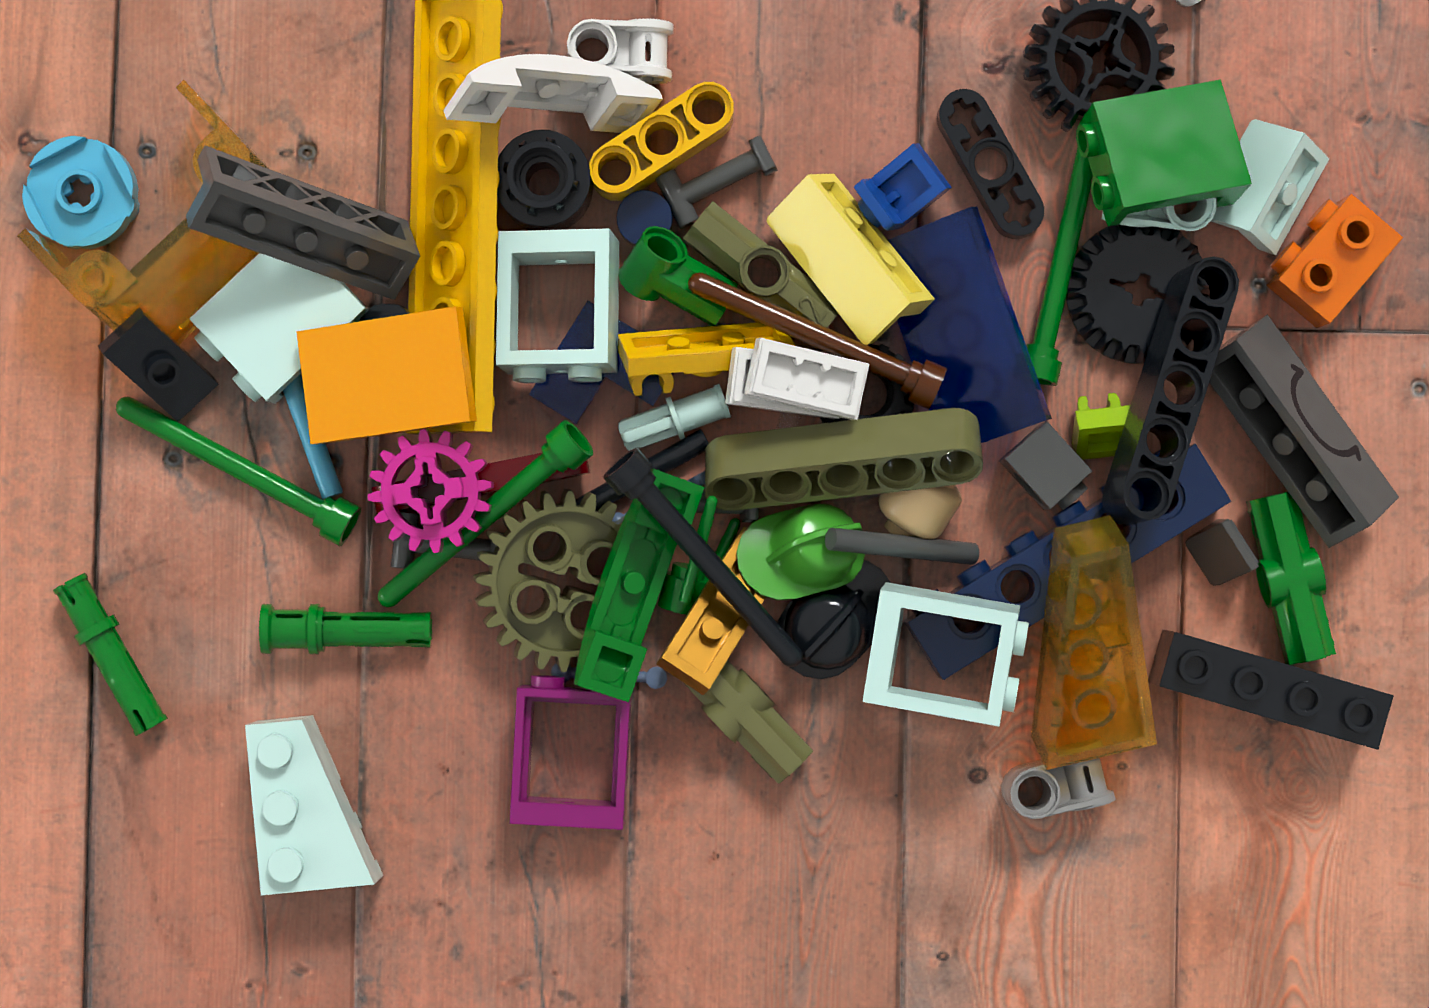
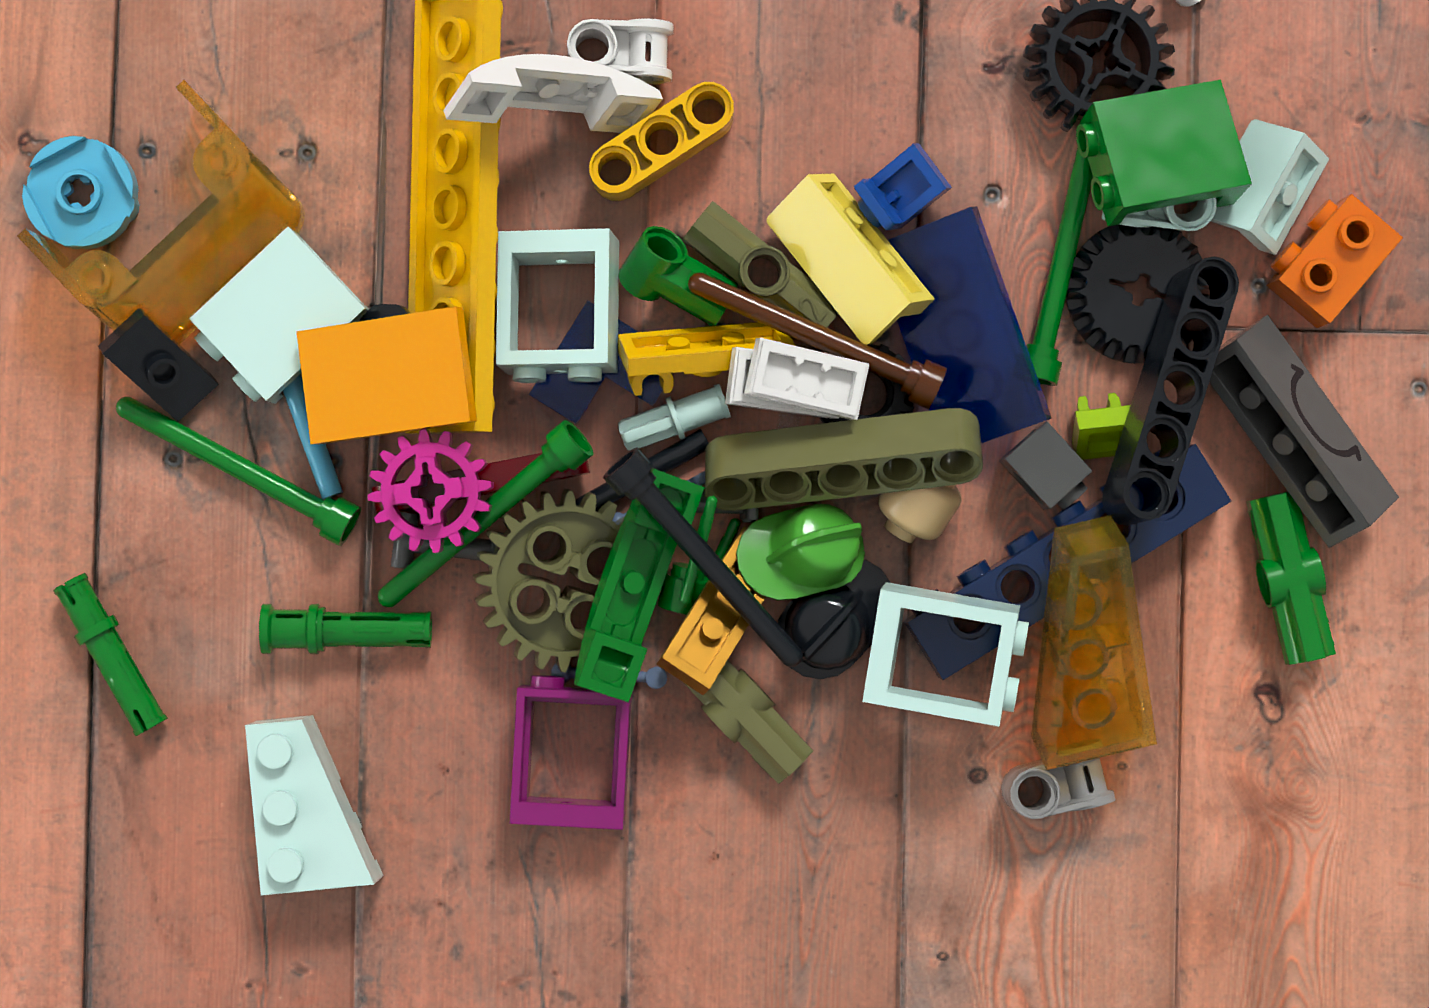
dark grey fence [186,145,420,300] -> none
black piece [497,130,593,230] -> none
dark blue tile [617,190,672,246] -> none
dark grey piece [655,136,778,229] -> none
dark grey bar [825,528,980,565] -> none
black beam [937,89,1044,239] -> none
black brick [1147,630,1394,750] -> none
dark grey slope [1185,519,1259,586] -> none

